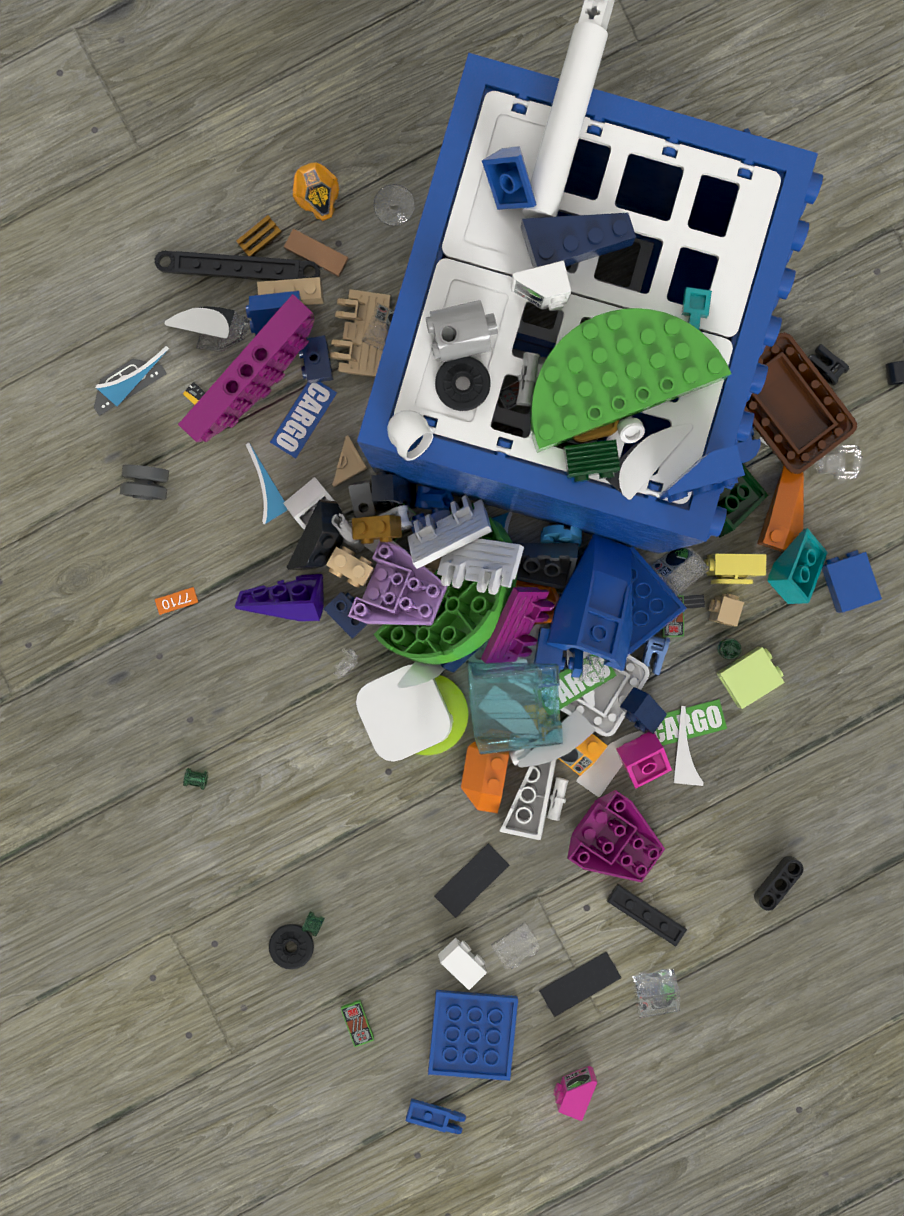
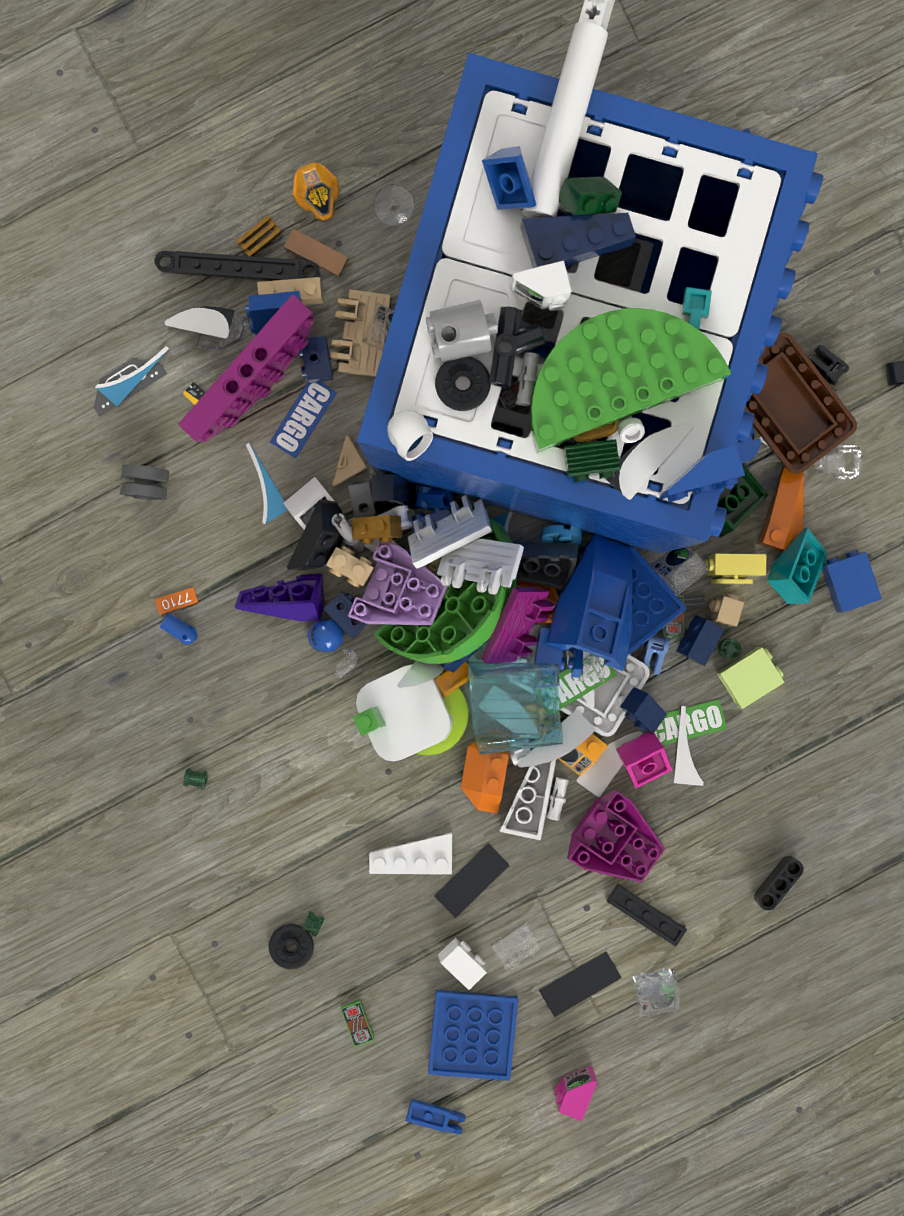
none -> blue piece [160,613,197,645]
none -> blue helmet [308,619,344,652]
none -> bright green brick [352,707,386,736]
none -> white wing [369,832,452,874]
none -> light orange tile [435,661,477,698]
none -> black piece [488,306,545,387]
none -> dark green brick [559,176,622,216]
none -> dark blue brick [676,615,724,666]

